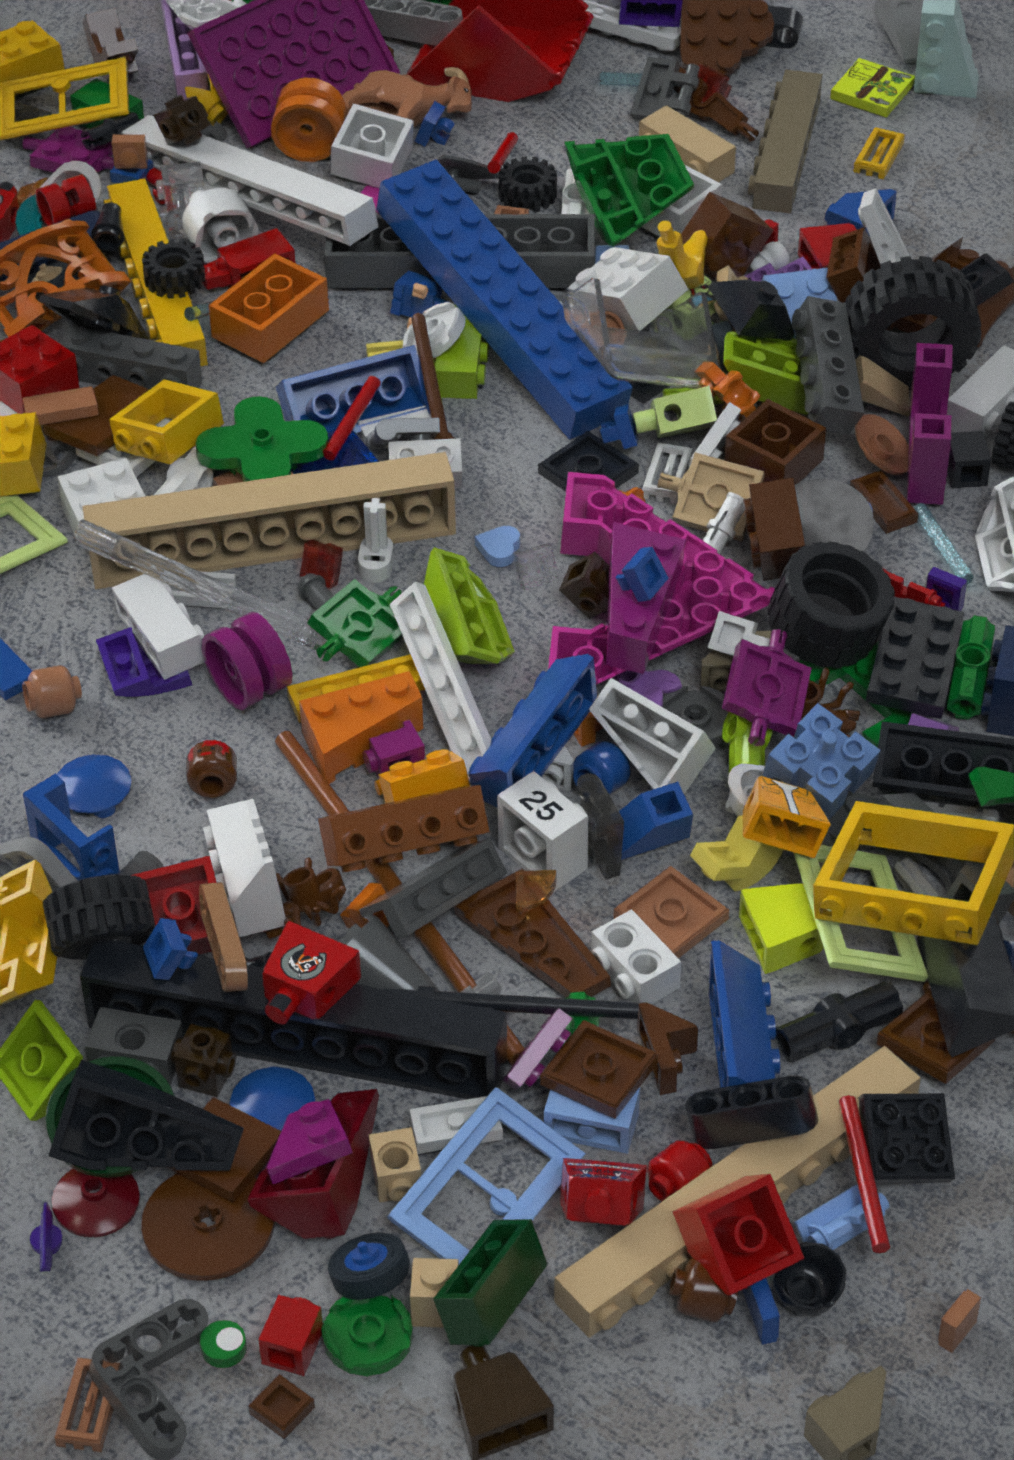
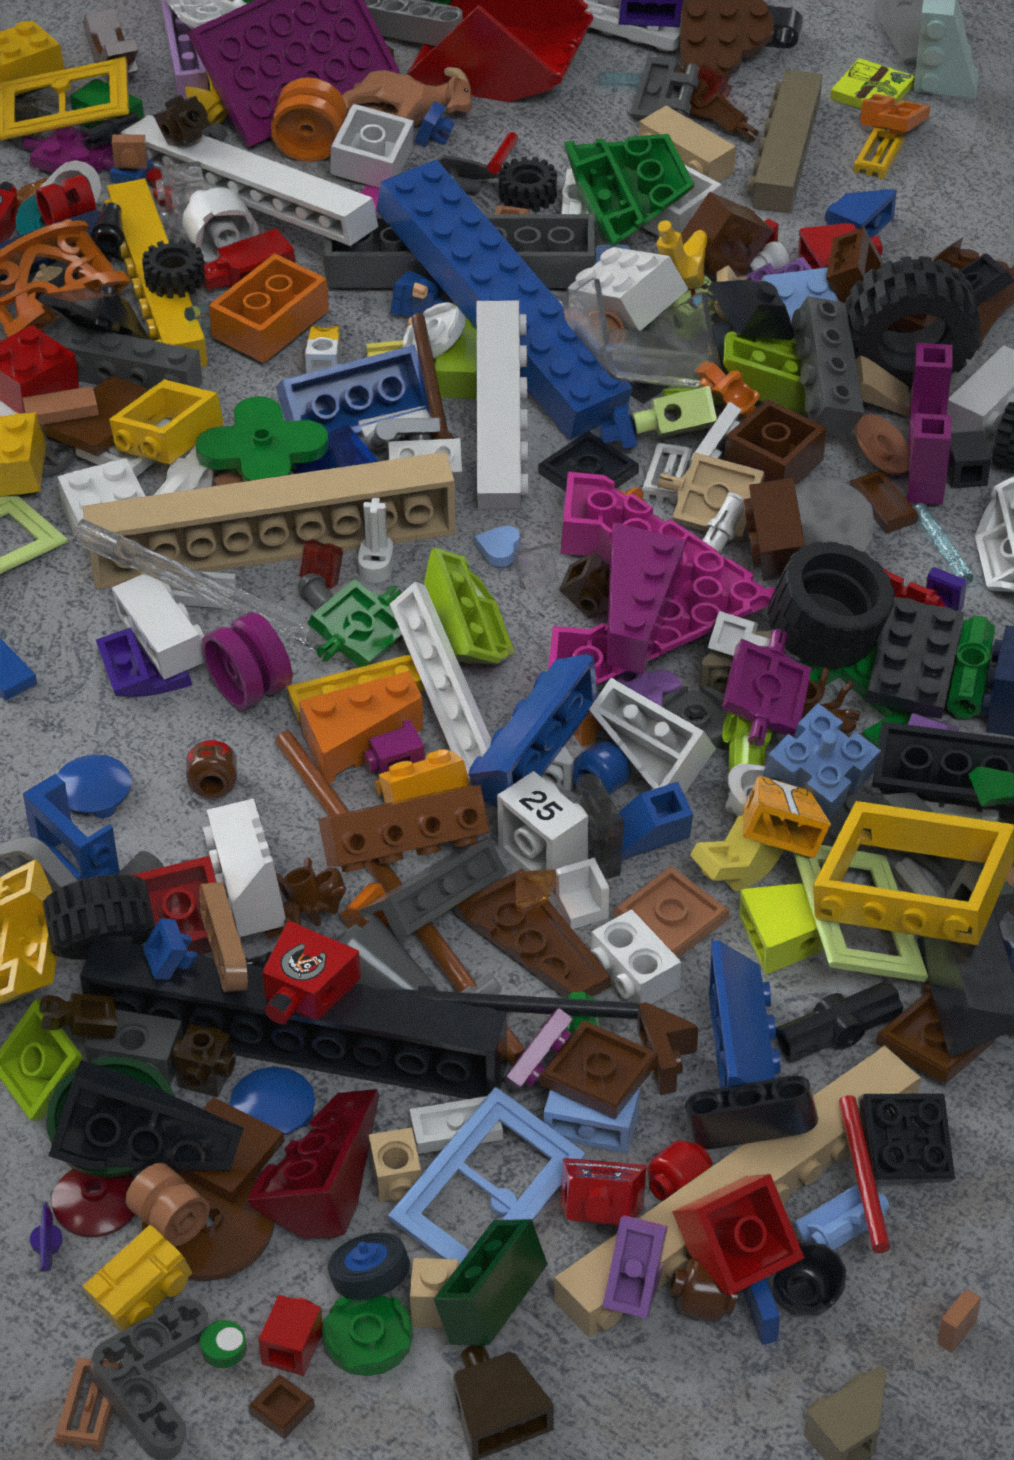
nougat head [22,665,82,719] -> none
magenta wing [266,1098,353,1184] -> none
red bar [323,376,381,460] -> none
blue tile [615,547,669,602] -> none
white wing [858,188,910,265] -> none
none -> dark brown plate [39,993,117,1038]
none -> yellow brick [82,1225,192,1332]
none -> nougat wheel [126,1163,210,1246]
none -> white leg [305,326,340,373]
none -> white brick [477,301,528,509]
none -> white panel [556,858,609,929]
none -> medium lavender slope [602,1215,668,1319]
none -> orange plate [860,94,931,135]

